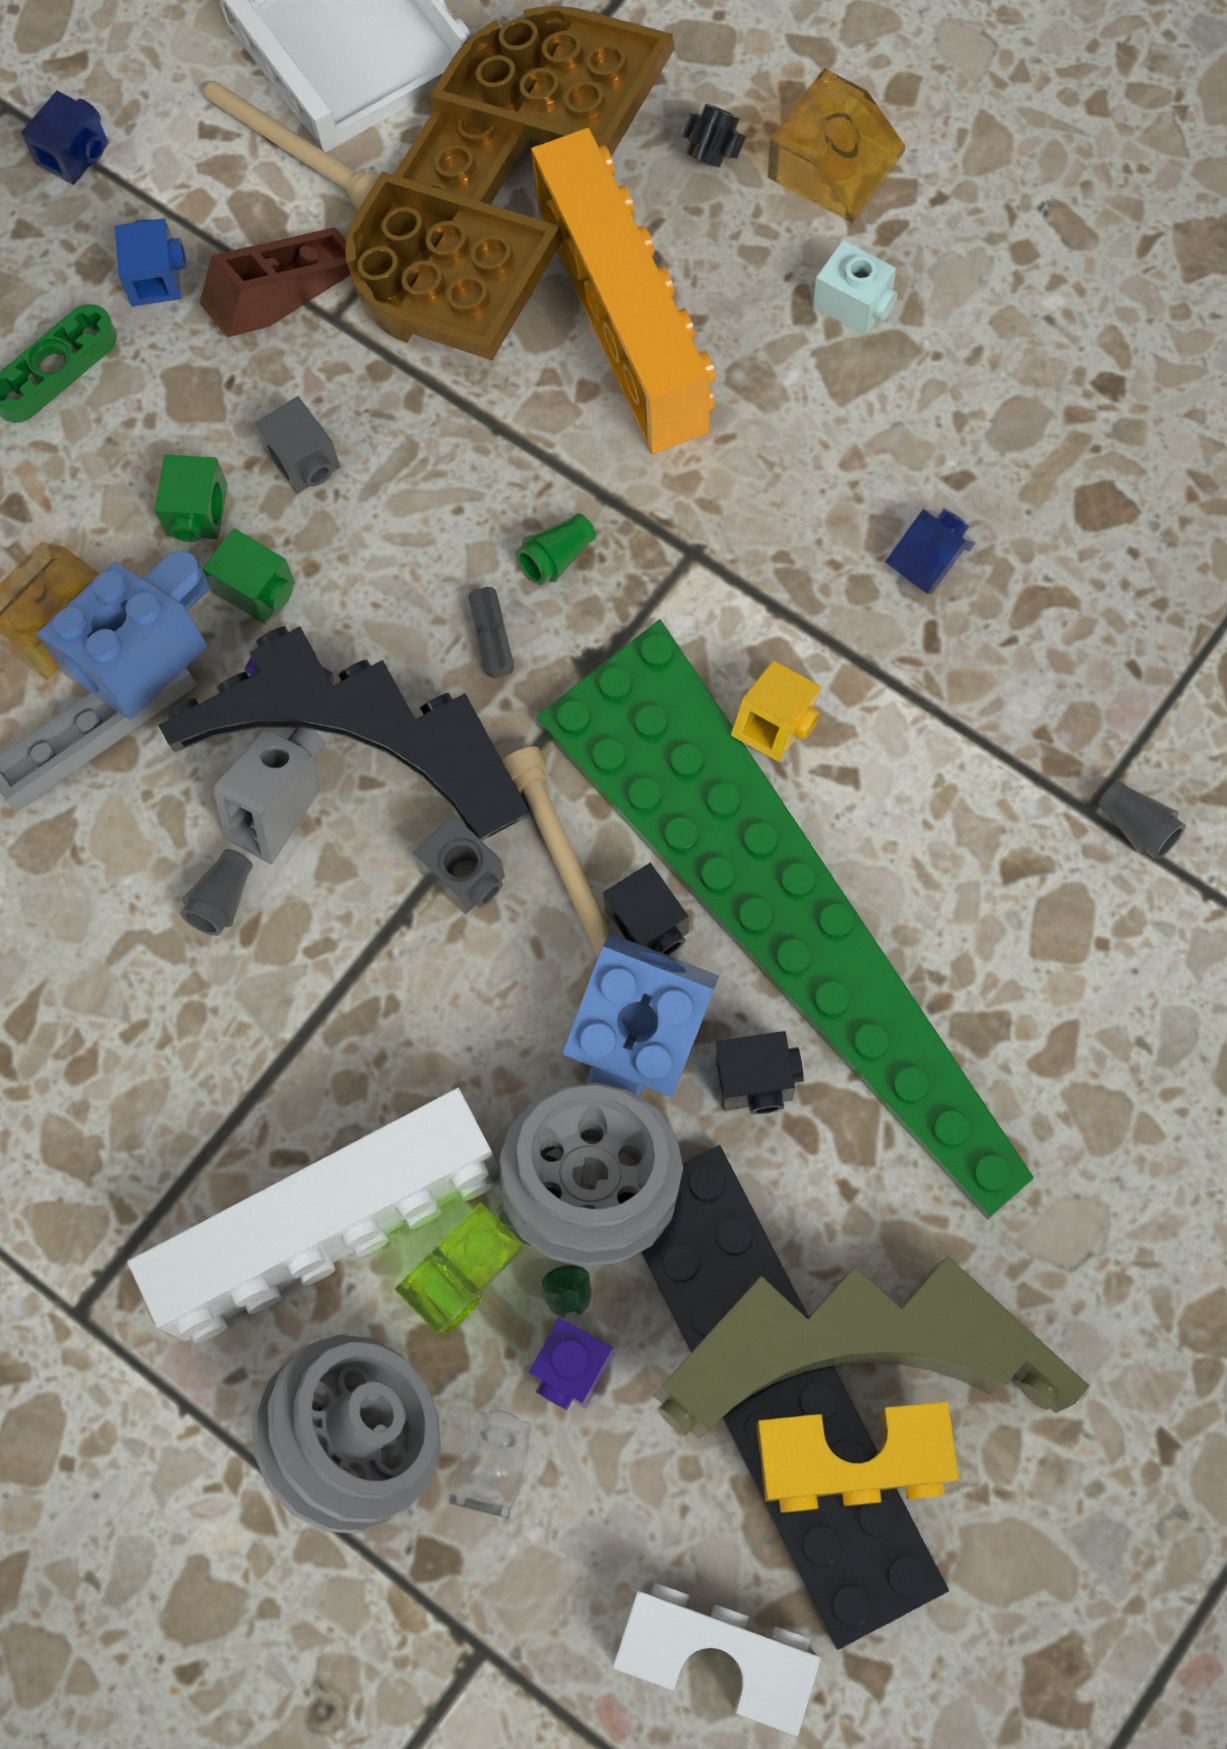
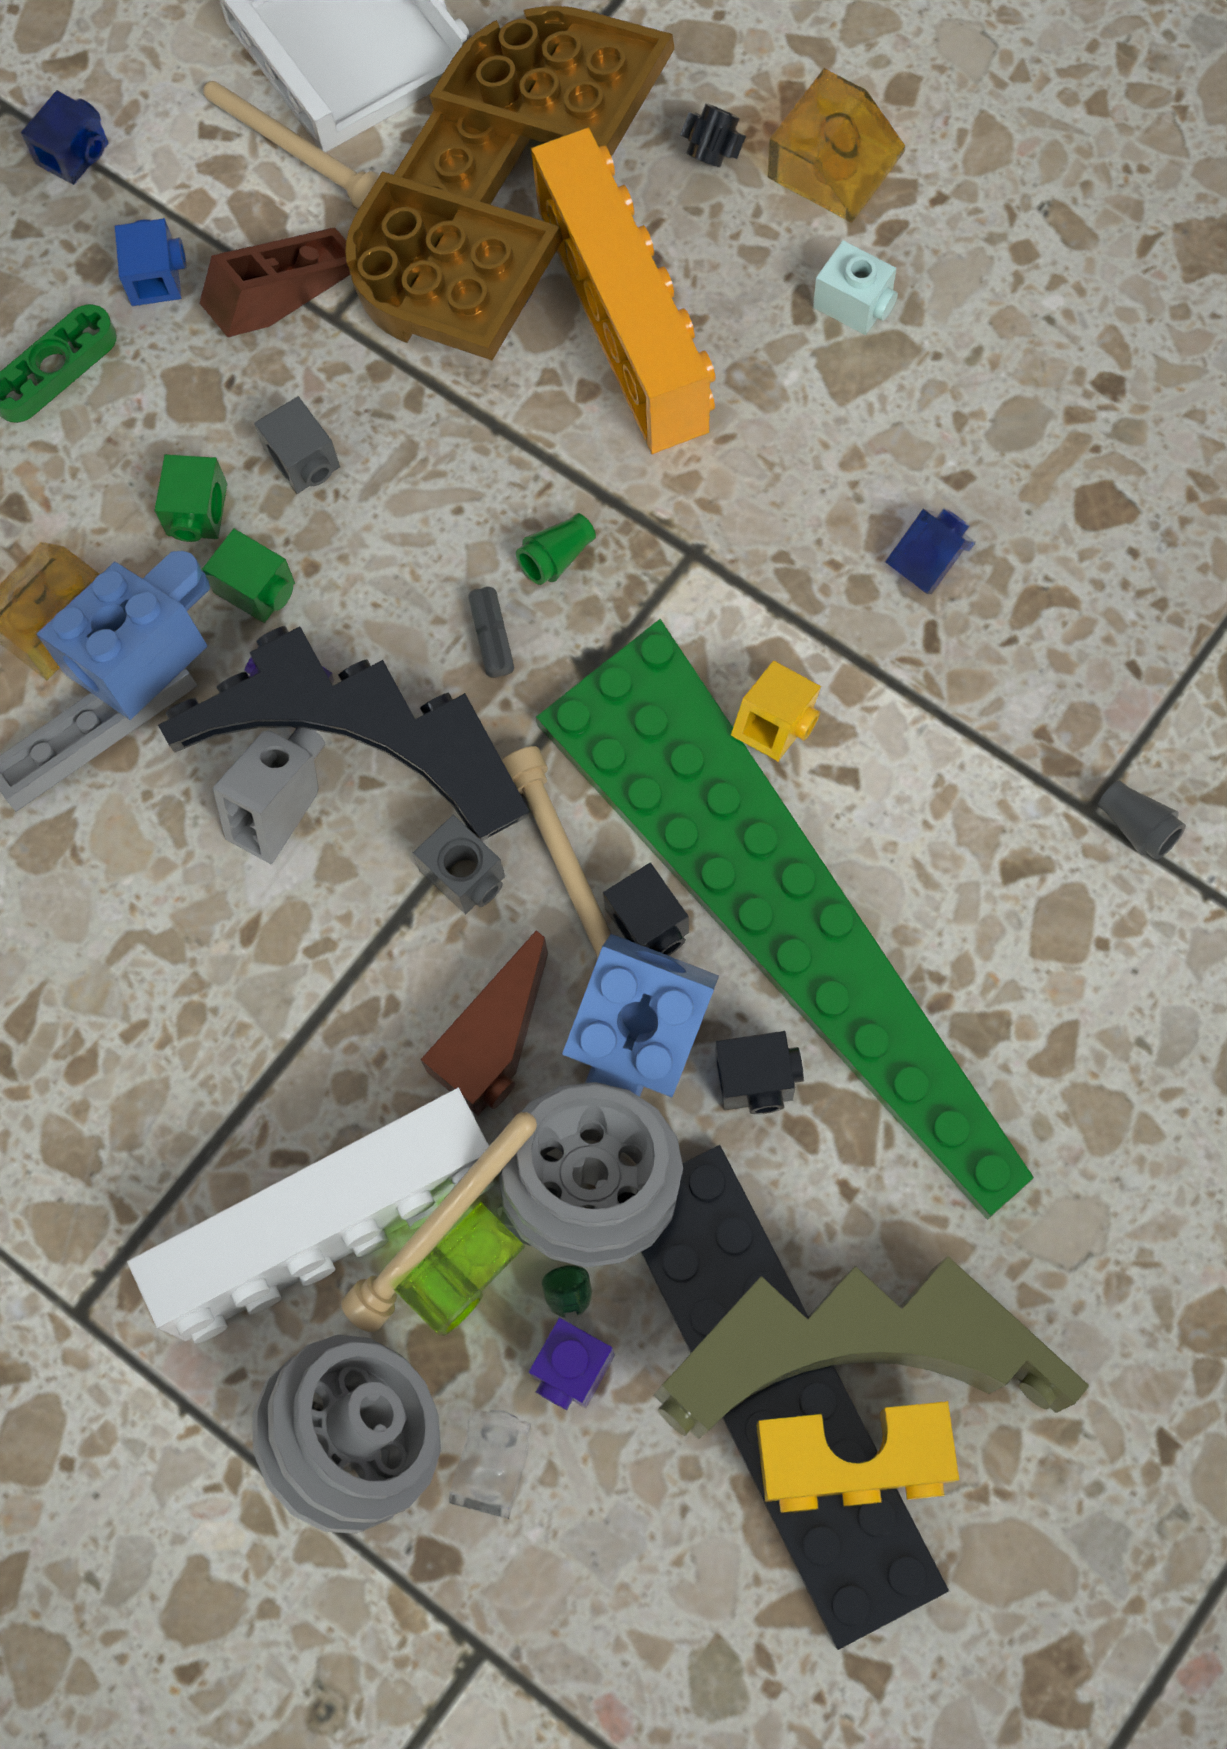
dark grey cone [180,849,253,936] -> none
white arch [613,1582,821,1736] -> none
none -> tan piece [341,1112,537,1332]
none -> copper slope [420,930,548,1116]

